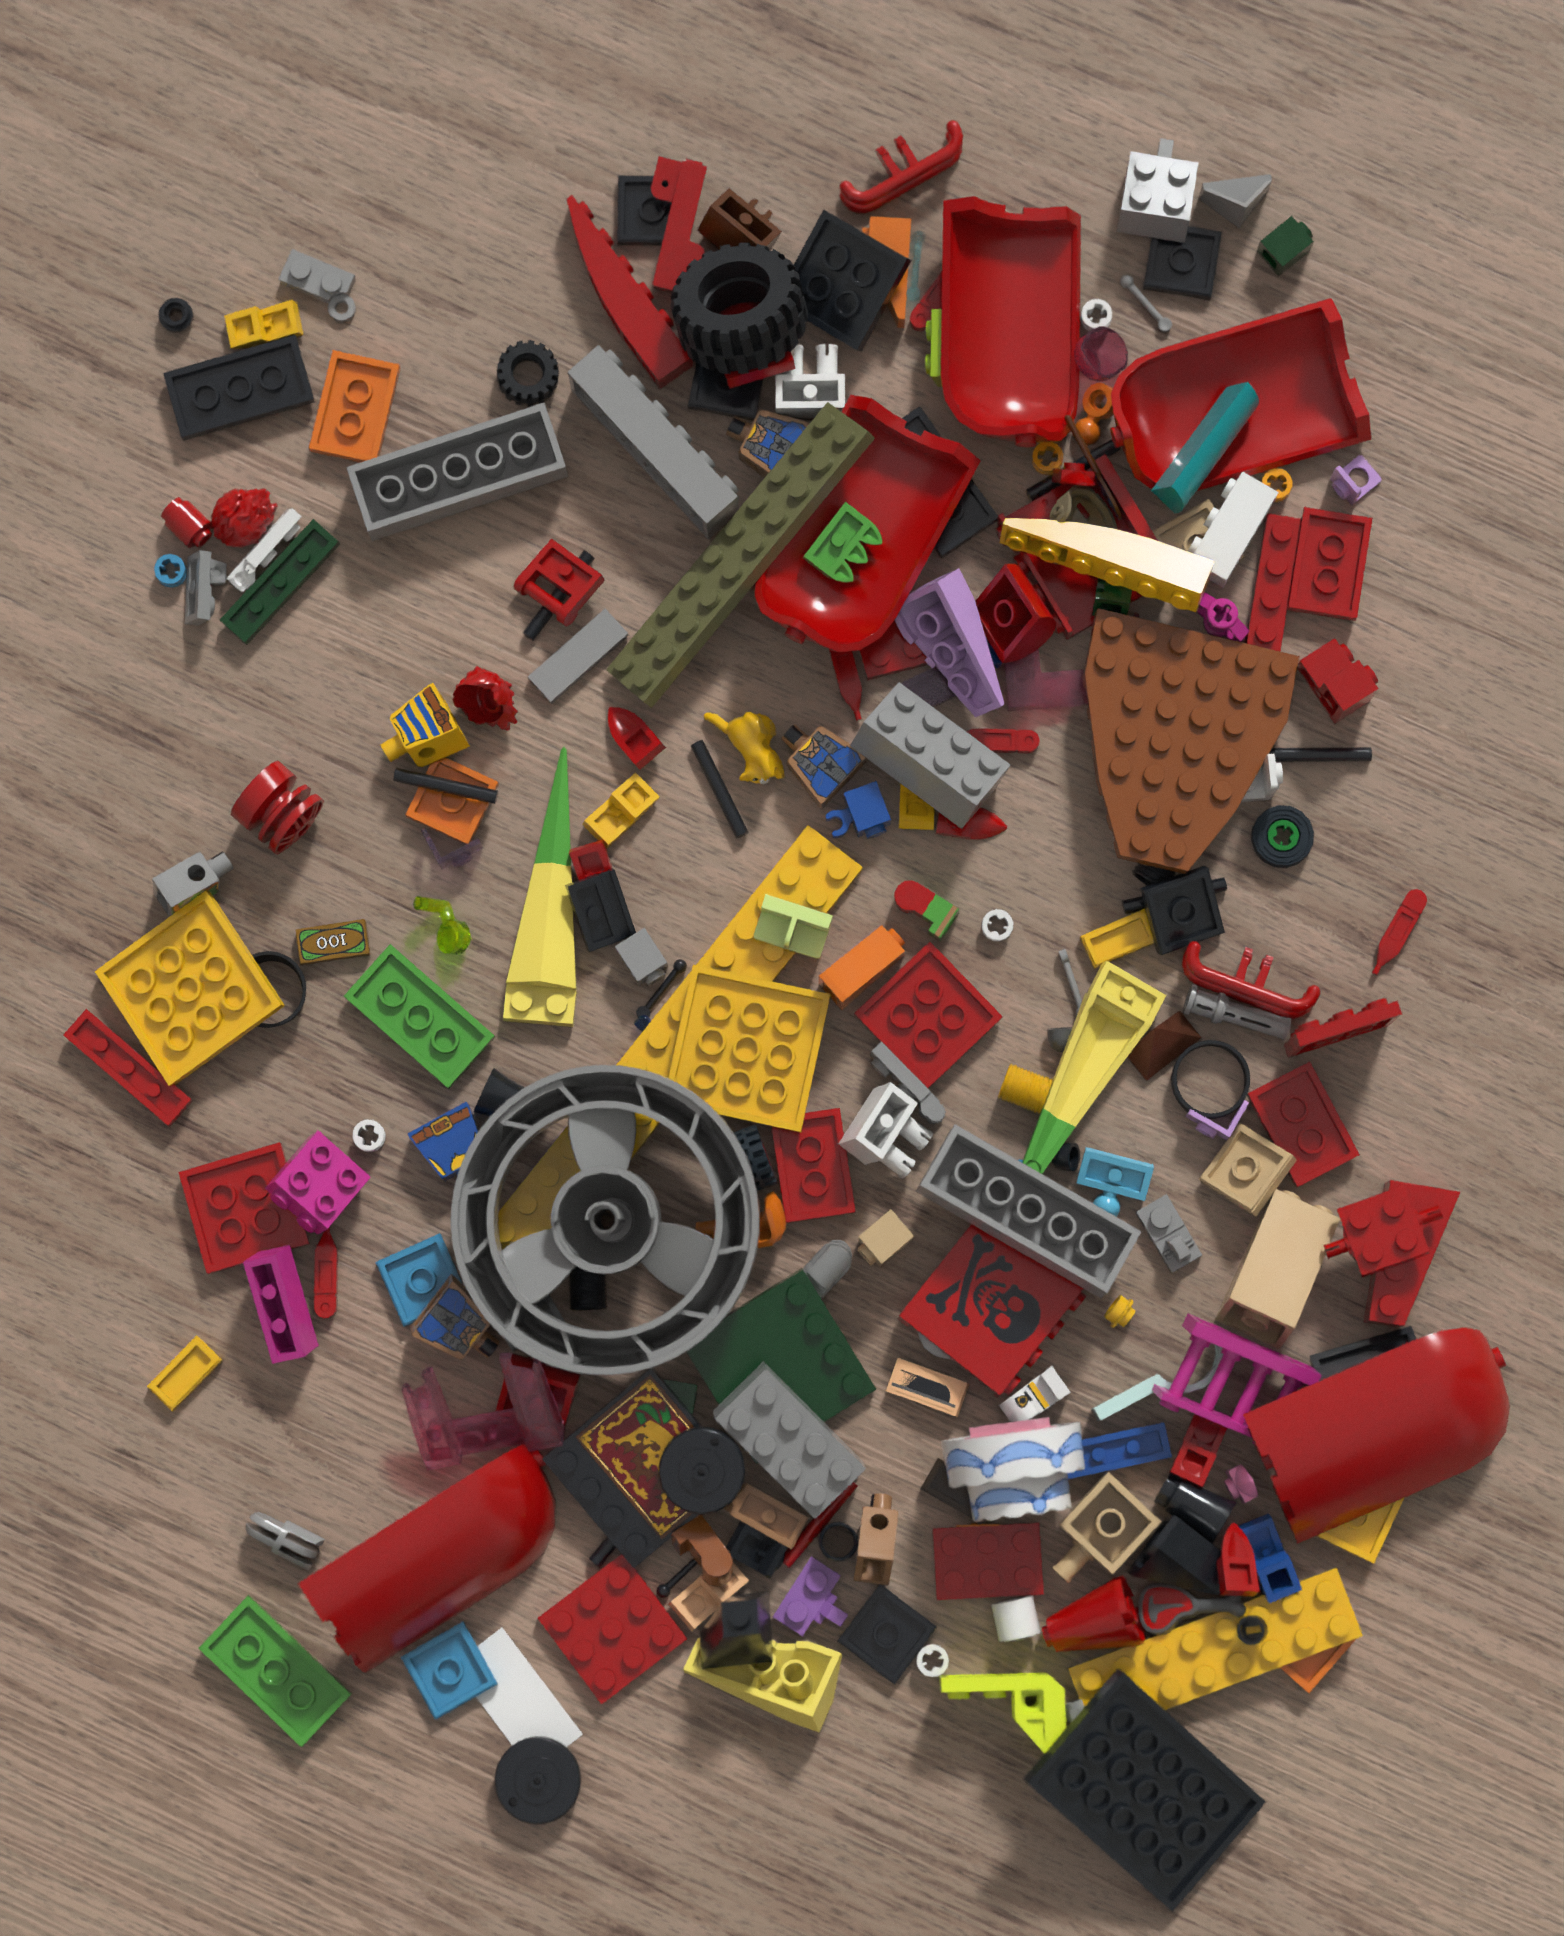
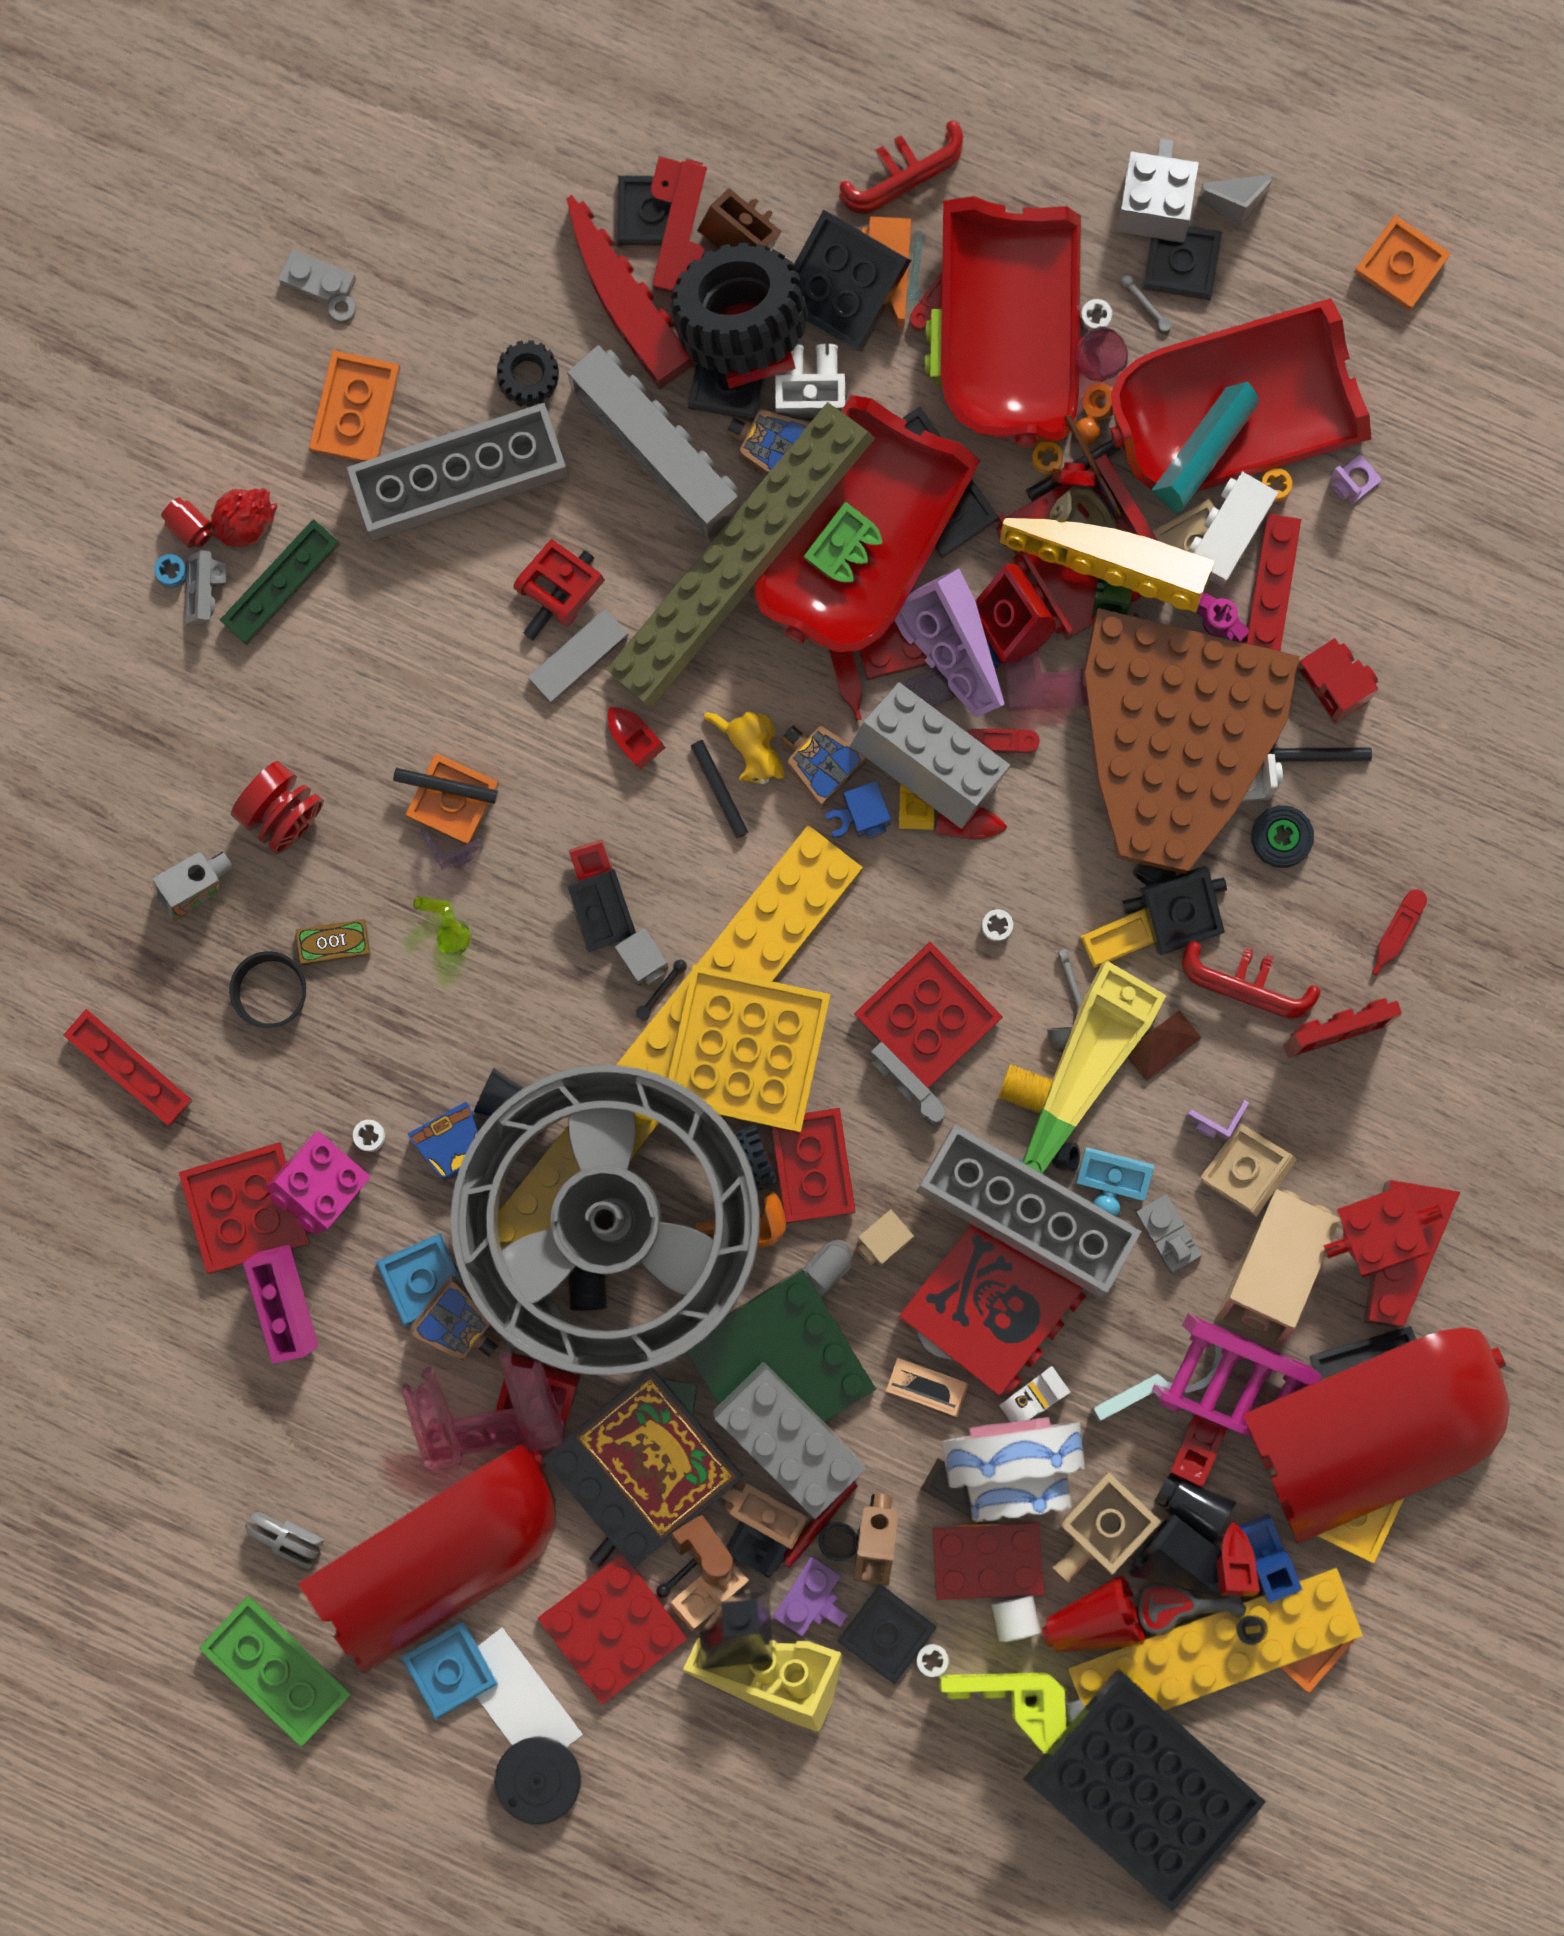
yellow plate [94,890,285,1086] -> none
yellow tile [147,1335,223,1411] -> none
black plate [159,298,193,333] -> none
black plate [163,335,316,441] -> none
yellow slope [224,300,304,350] -> none
white hinge [226,508,302,592] -> none
red piece [314,1227,338,1319] -> none
bright green plate [344,944,495,1089] -> none
yellow torso [380,683,470,767] -> none
red hair [452,666,518,731] -> none
light yellow plate [503,746,577,1027] -> none
yellow slope [582,772,660,849] -> none
piece [634,1015,651,1032] -> none
black wheel [659,1426,745,1514] -> none
yellowish green panel [754,894,833,959] -> none
orange slope [819,925,905,1011] -> none
white brick [839,1082,933,1179] -> none
leg [894,880,959,942] -> none
blue plate [1068,1422,1172,1479] -> none
yellow plate [1104,1295,1136,1328] -> none
black tyre [1171,1040,1250,1119] -> none
light grey pin [1183,984,1292,1040] -> none
bright pink plate [1224,1464,1258,1503] -> none
red plate [1247,1061,1360,1188] -> none
dark green brick [1257,216,1314,277] -> none
red plate [1287,507,1373,621] -> none
none -> orange plate [1354,215,1451,311]

